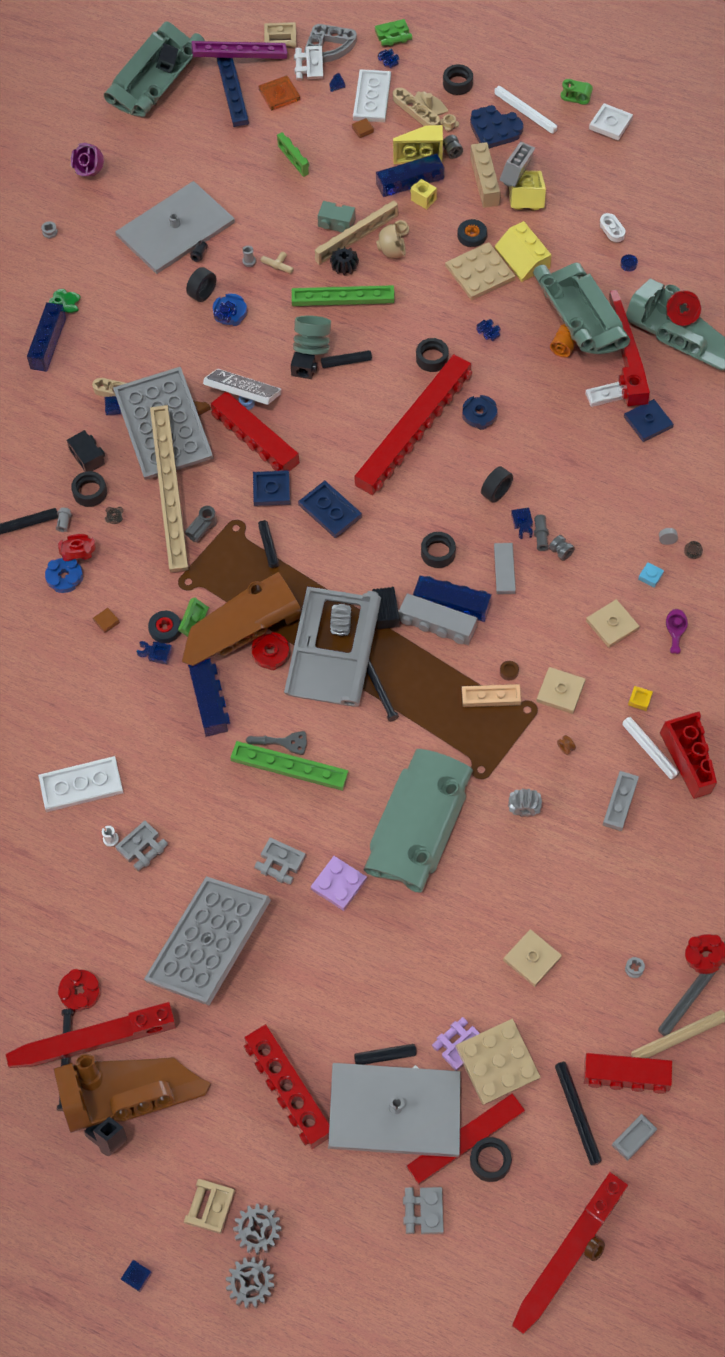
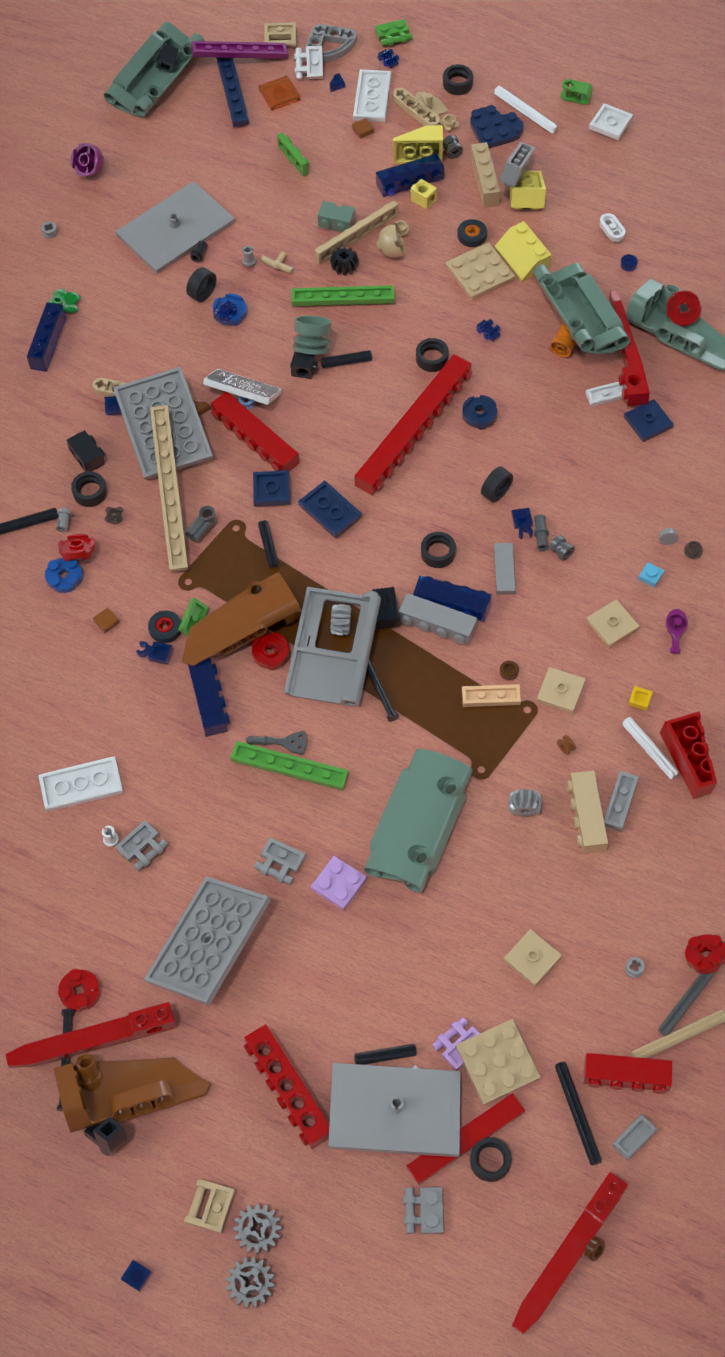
none -> tan brick [567,771,608,854]

